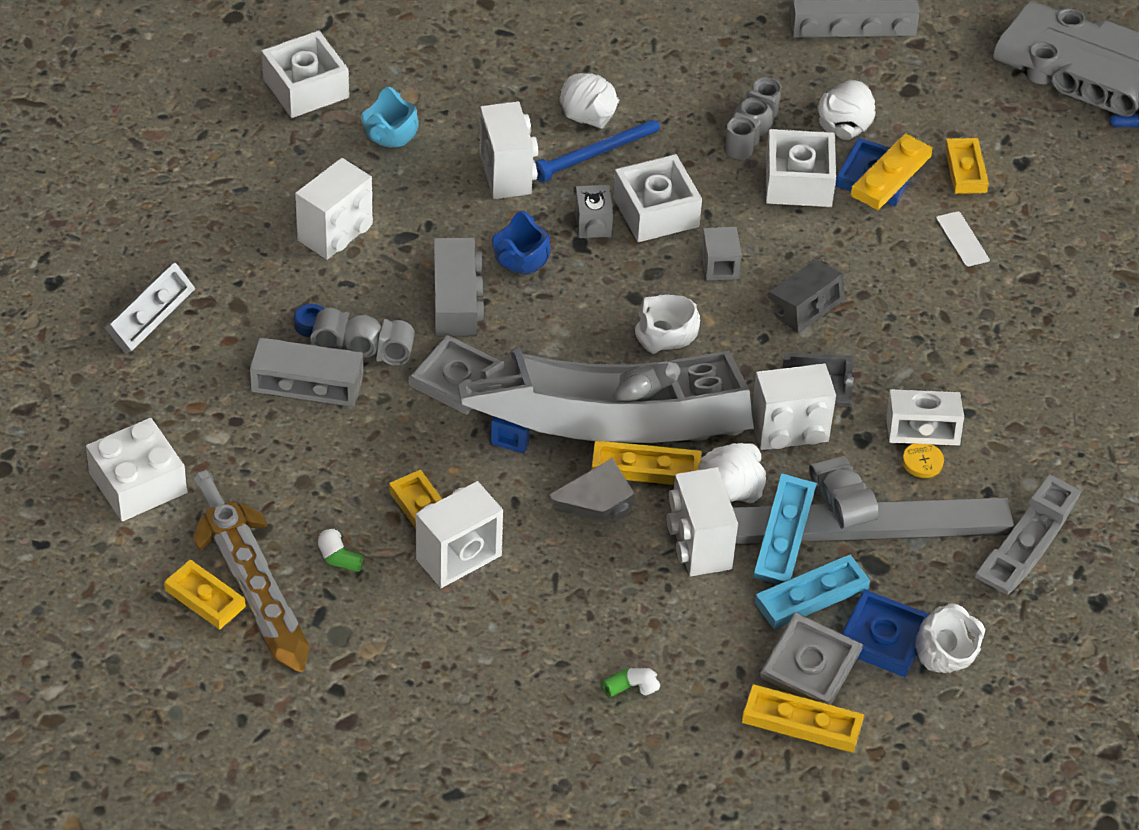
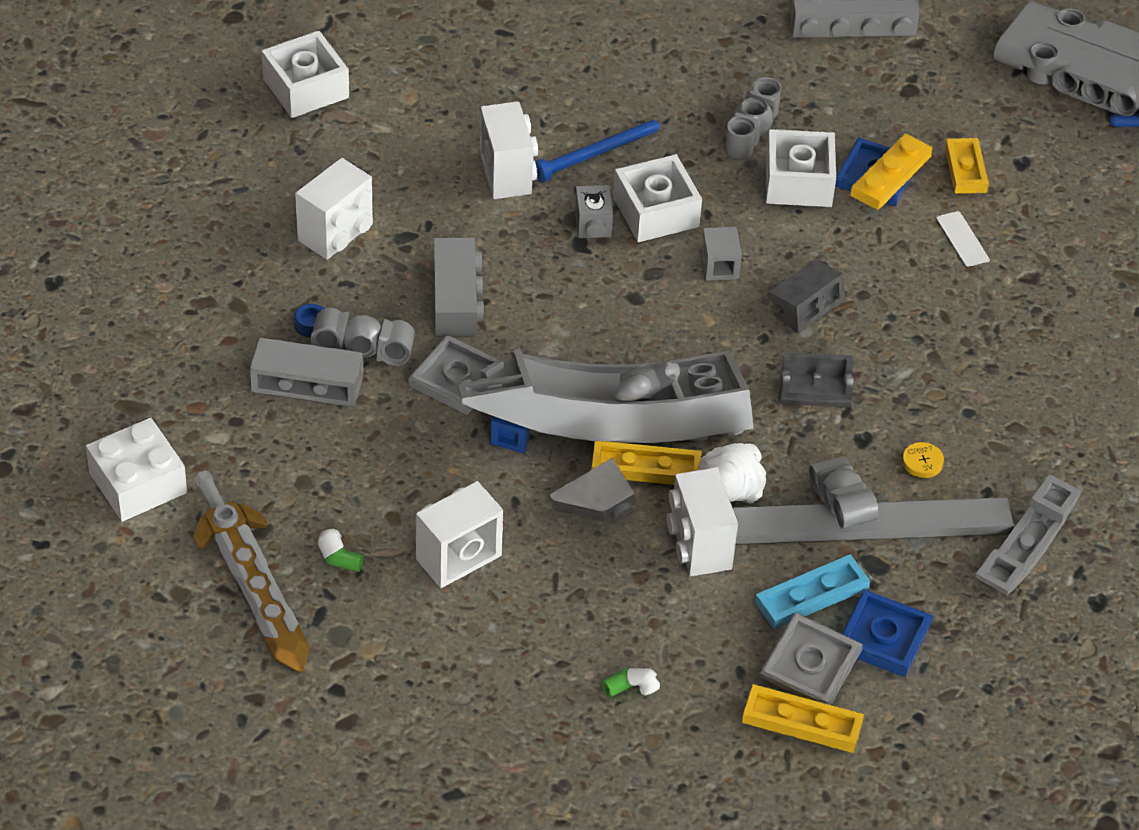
plate [104,262,196,354] -> none
yellow plate [164,559,246,630] -> none
medium azure cap [361,87,419,148] -> none
yellow plate [389,469,442,529] -> none
blue cap [492,211,551,275] -> none
white hair [560,73,619,129] -> none
white hair [635,294,700,354] -> none
white brick [752,363,836,450] -> none
medium azure plate [753,473,817,585] -> none
white hair [818,80,875,141] -> none
white brick [886,389,964,446] -> none
white hair [915,603,985,673] -> none

